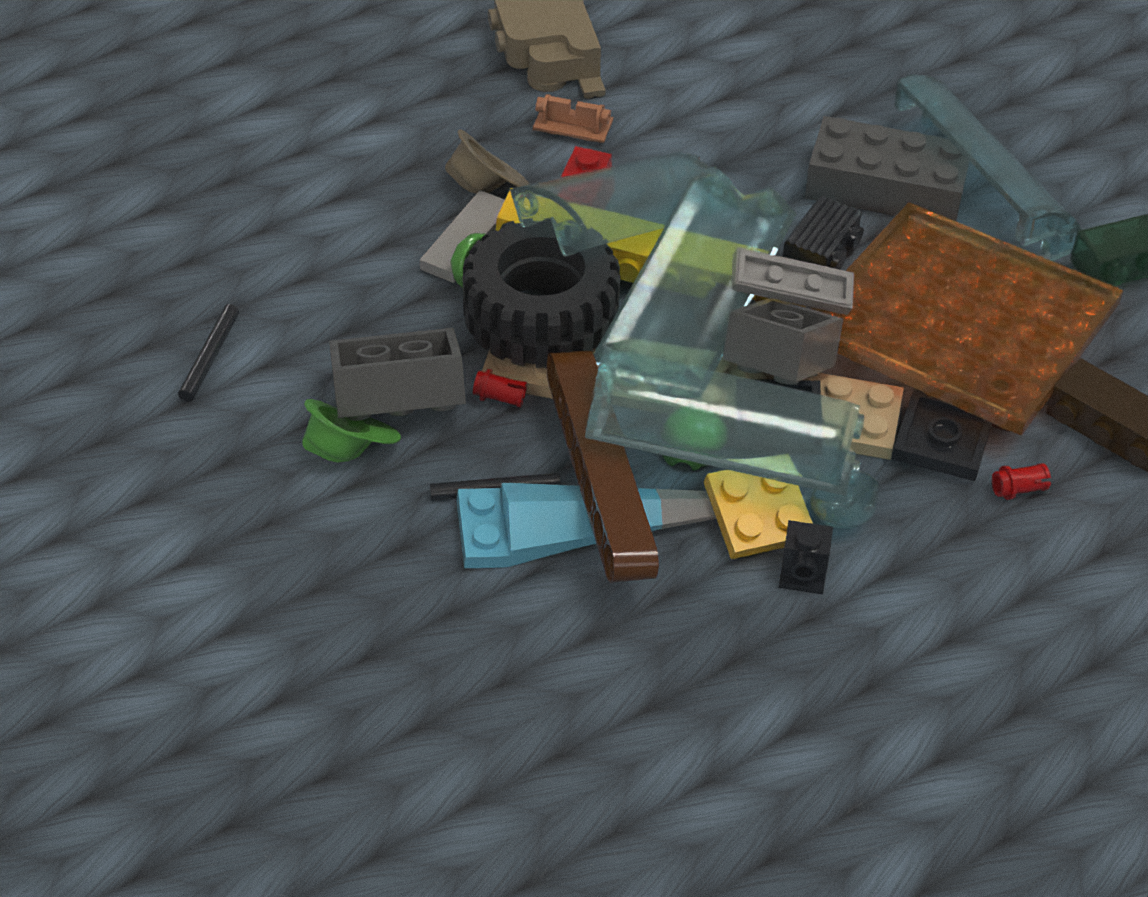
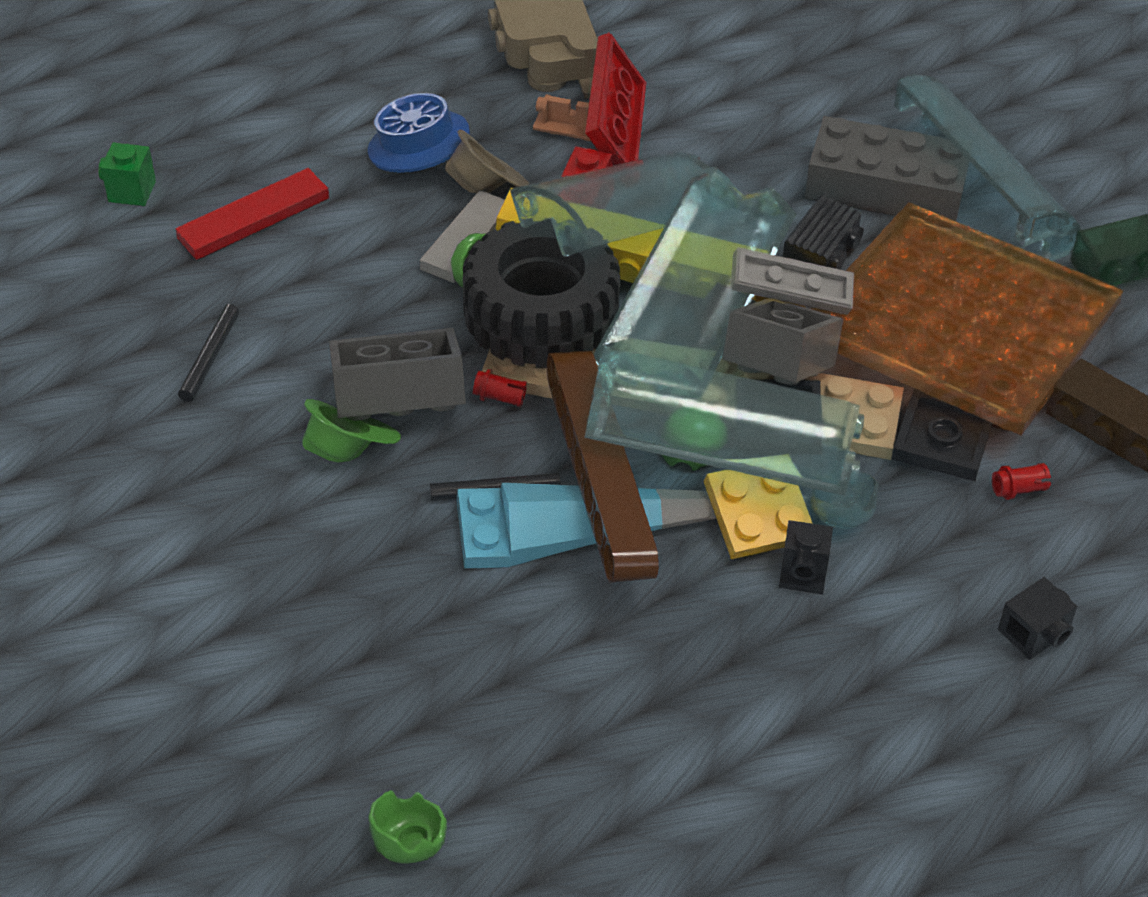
none -> green brick [98,142,156,206]
none -> red tile [175,168,329,260]
none -> blue wheel [368,93,470,173]
none -> bright green hair [368,790,447,864]
none -> red tile [585,32,647,185]
none -> black brick [998,577,1077,660]

